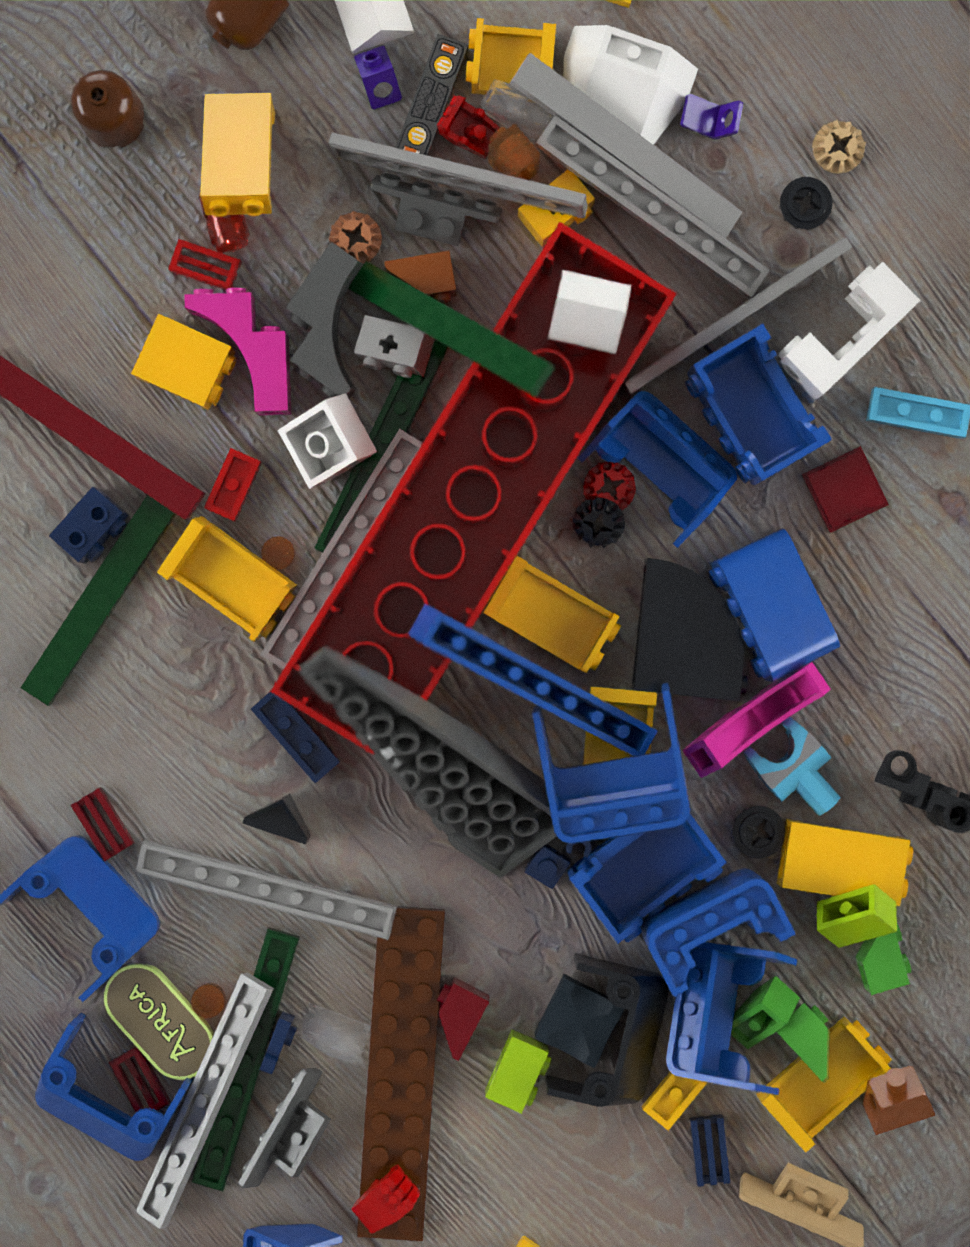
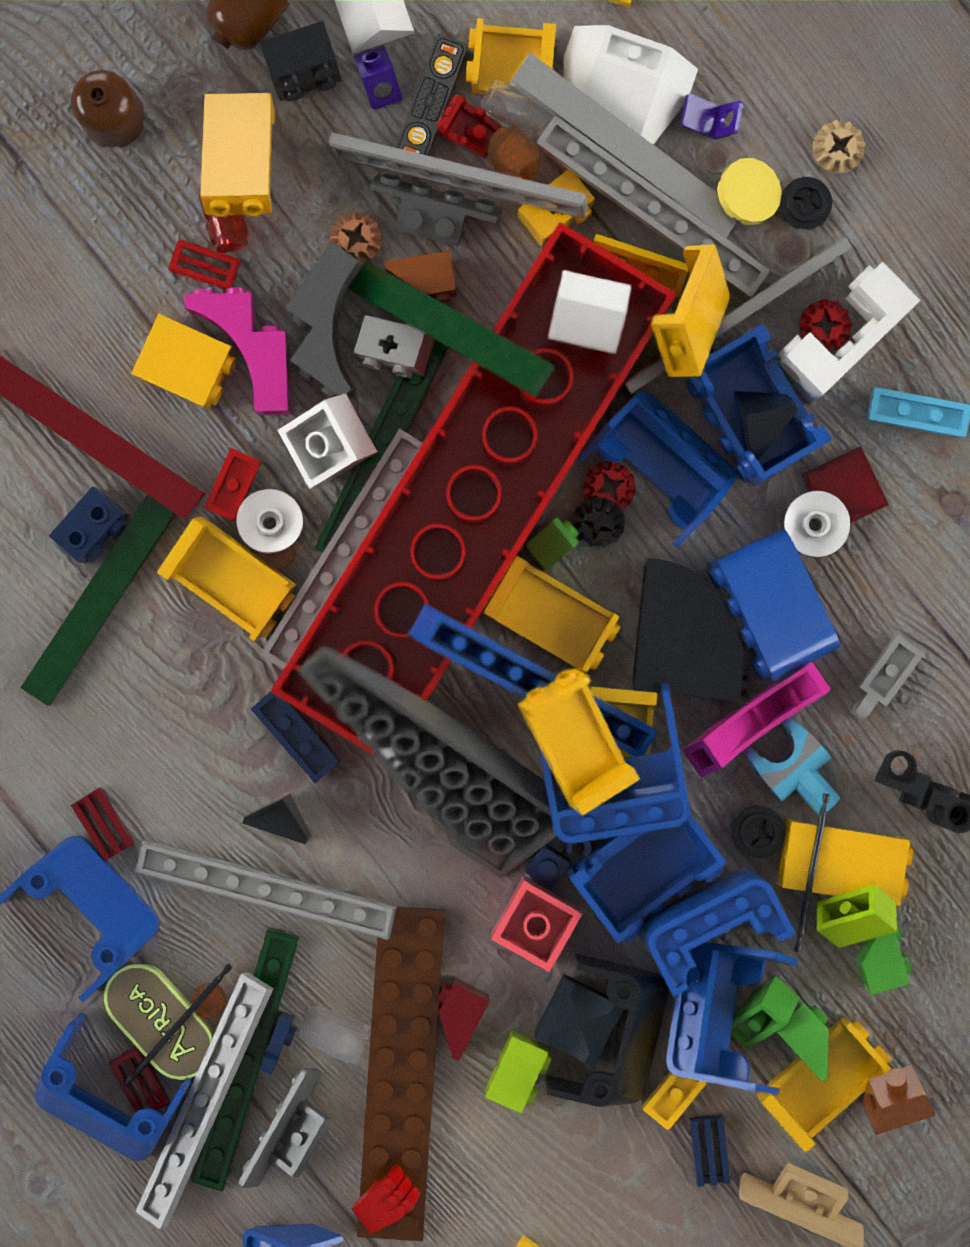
none -> black piece [123,963,233,1087]
none -> white dish [236,489,303,553]
none -> black brick [259,21,341,101]
none -> coral brick [491,875,582,972]
none -> yellow panel [518,669,639,816]
none -> bright green slope [525,517,579,572]
none -> yellow plate [593,234,688,298]
none -> yellow panel [651,244,731,377]
none -> light yellow tile [717,158,782,225]
none -> black slope [735,391,799,460]
none -> white dish [784,491,850,557]
none -> black piece [794,793,830,952]
none -> red gear [799,299,852,352]
none -> light grey plate [850,634,925,720]

